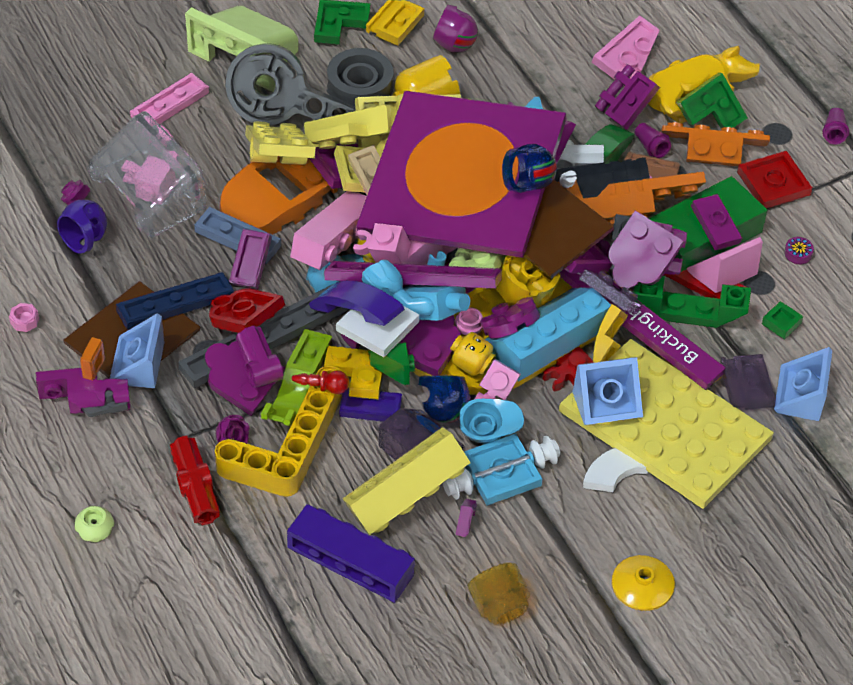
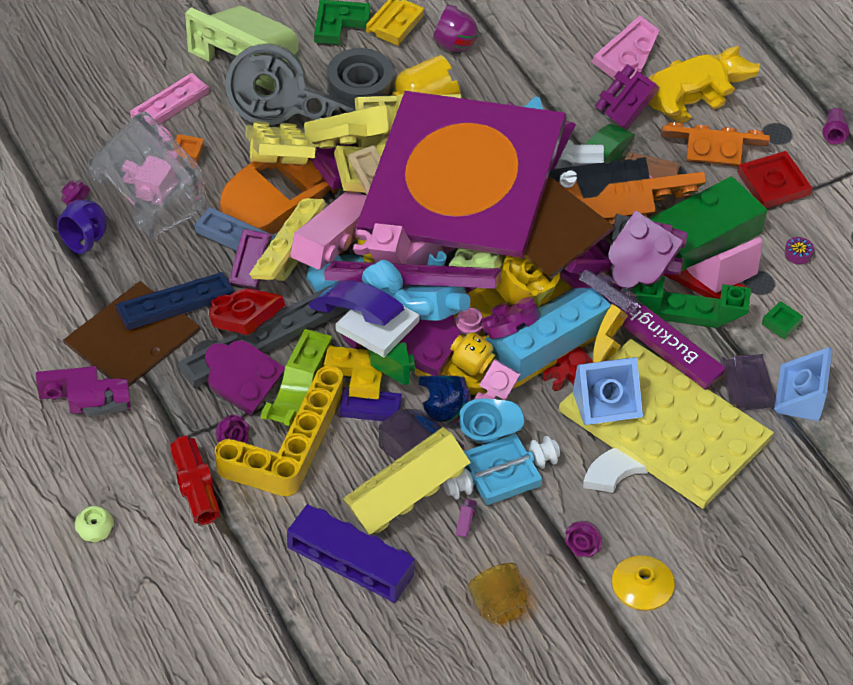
bright pink tile [9,303,39,332] -> none
orange tile [80,337,105,381] -> none
light blue slope [110,313,164,388] -> none
magenta piece [236,326,284,388] -> none
red bar [291,370,349,395] -> none
clear blue helmet [502,144,557,193] -> none
magenta cone [634,123,671,158] -> none
green plate [676,73,748,128] -> none
magenta plate [691,194,742,250] -> none
none -> orange plate [170,134,204,165]
none -> light yellow bracket [249,198,326,281]
none -> magenta plate [565,521,603,557]

